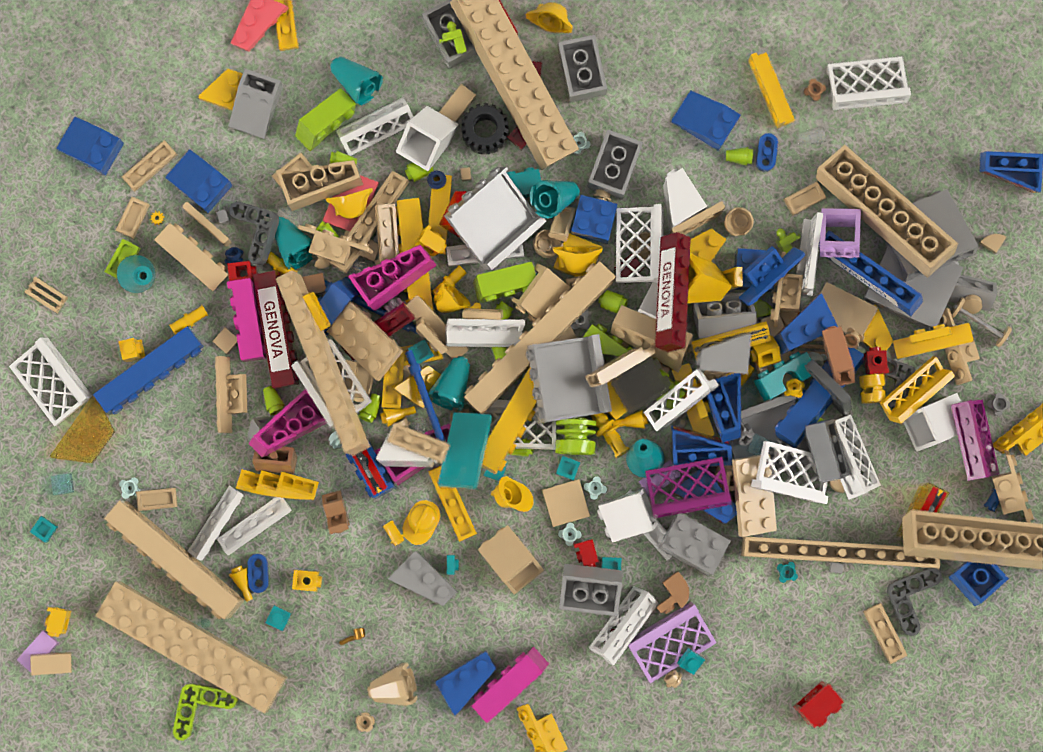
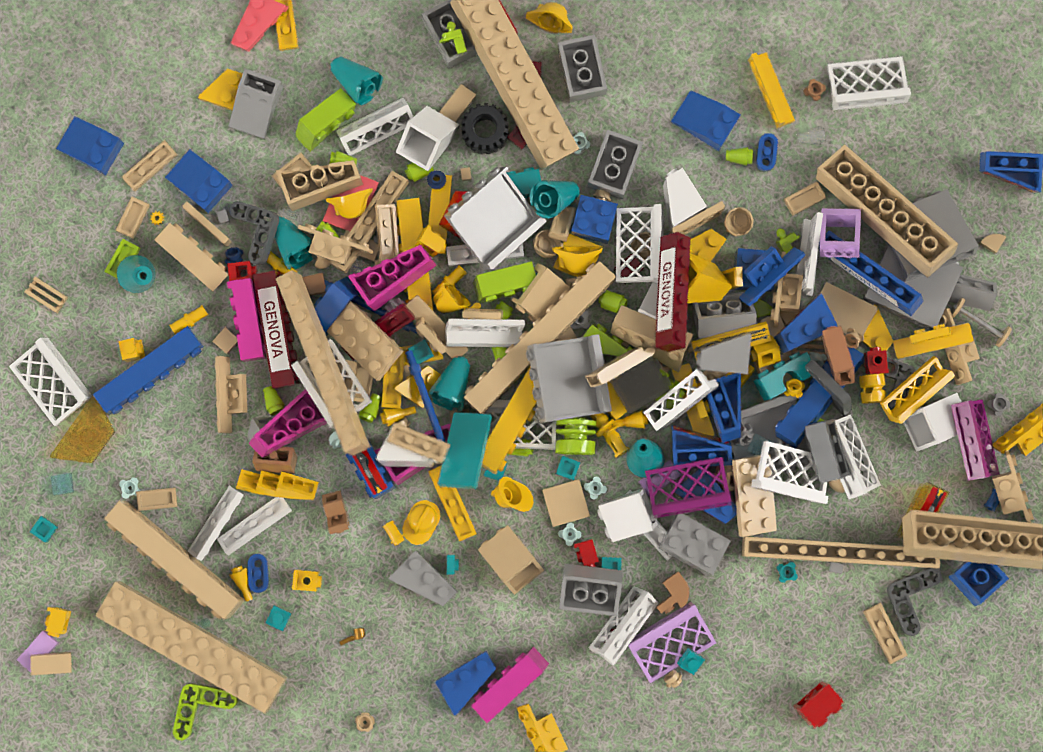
yellow tile [302,292,331,331] -> none
tan cone [368,663,417,706] -> none
tan tile [962,295,982,314] -> none

